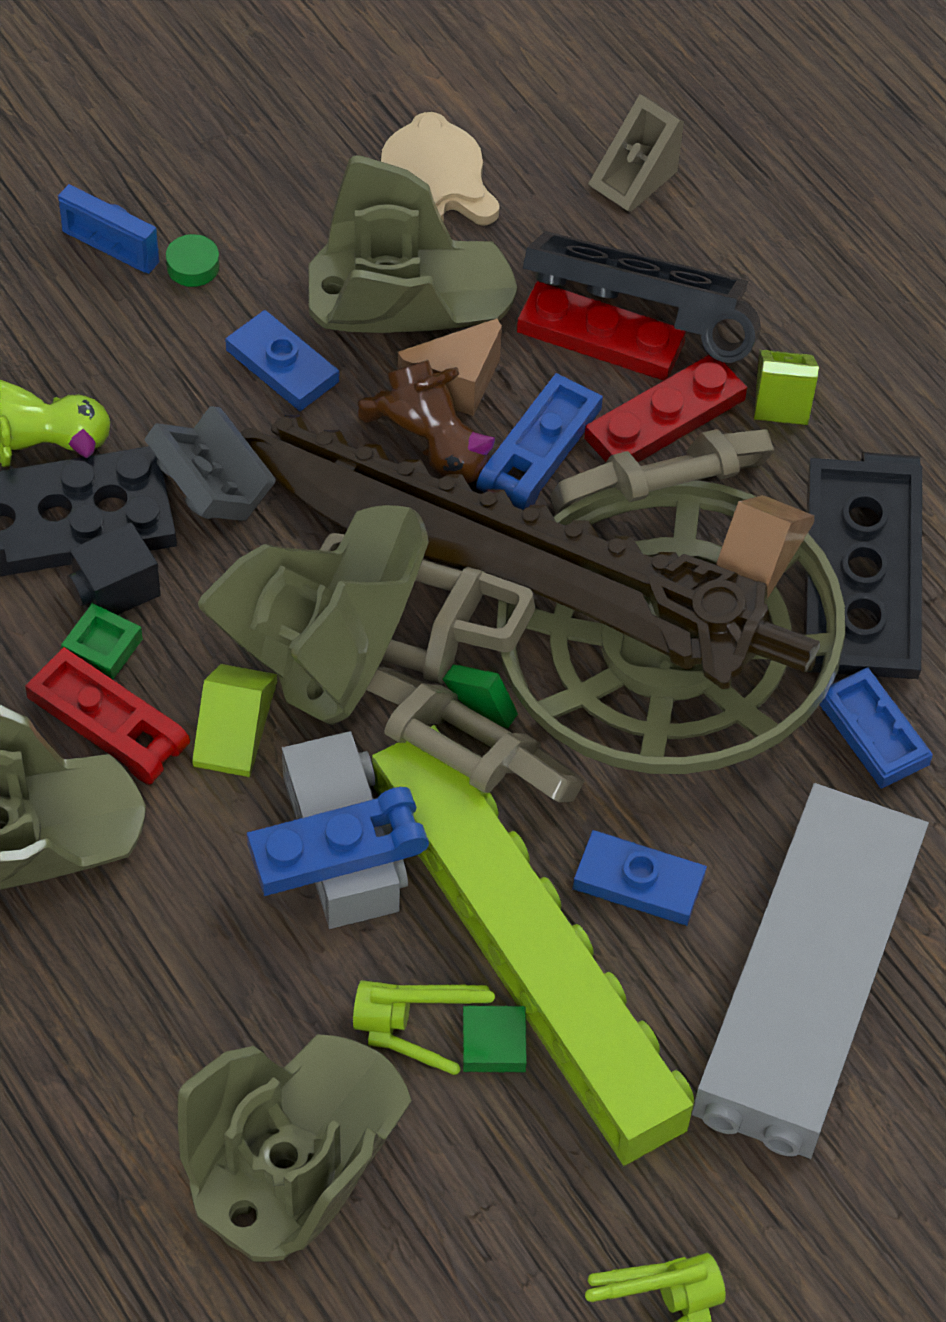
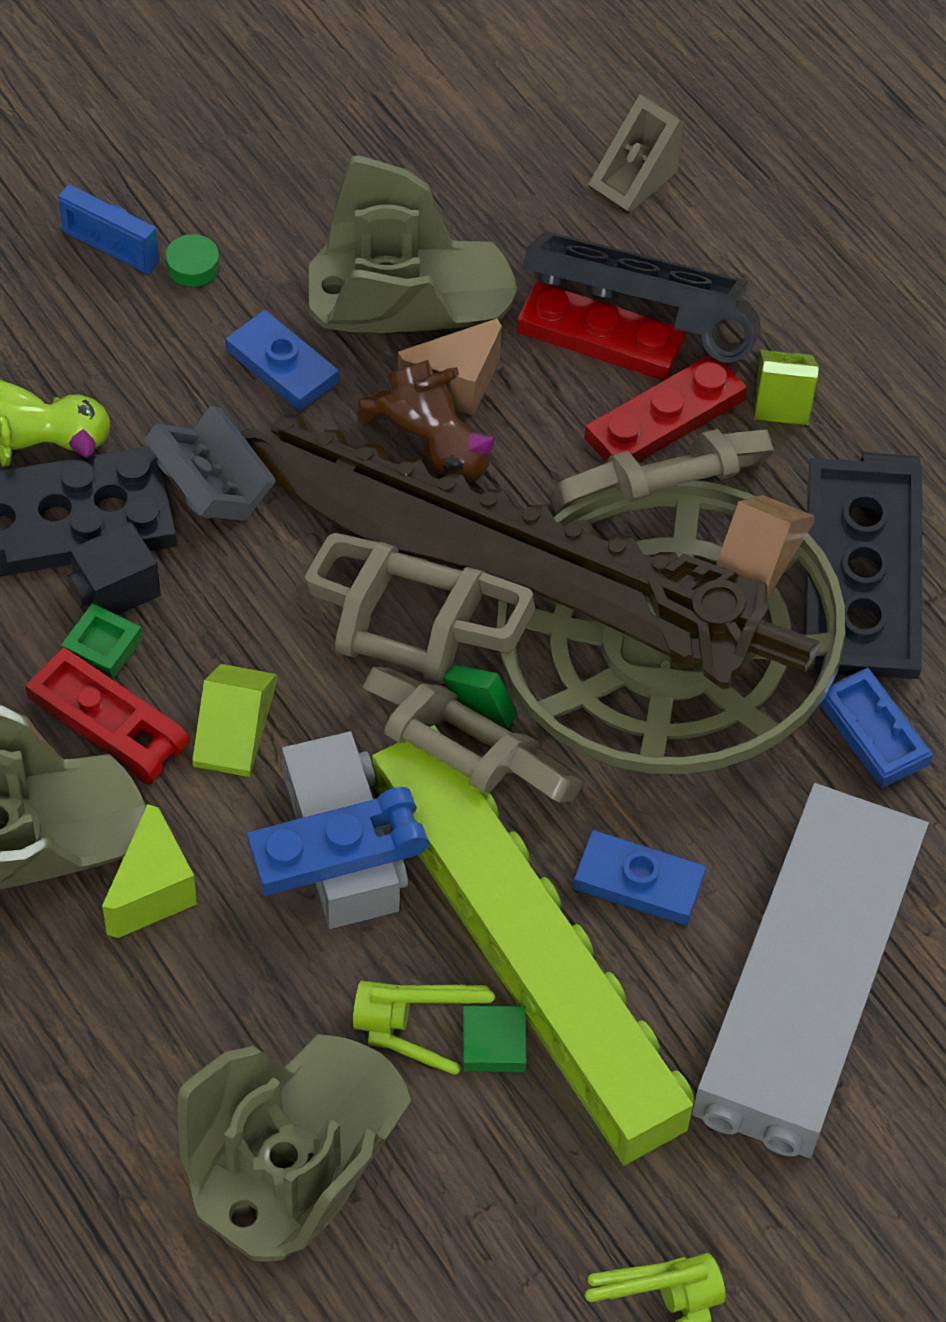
olive piece [198,505,429,725] -> none
tan tile [381,112,499,226] -> none
blue plate [476,373,603,510] -> none
none -> lime slope [102,804,197,938]

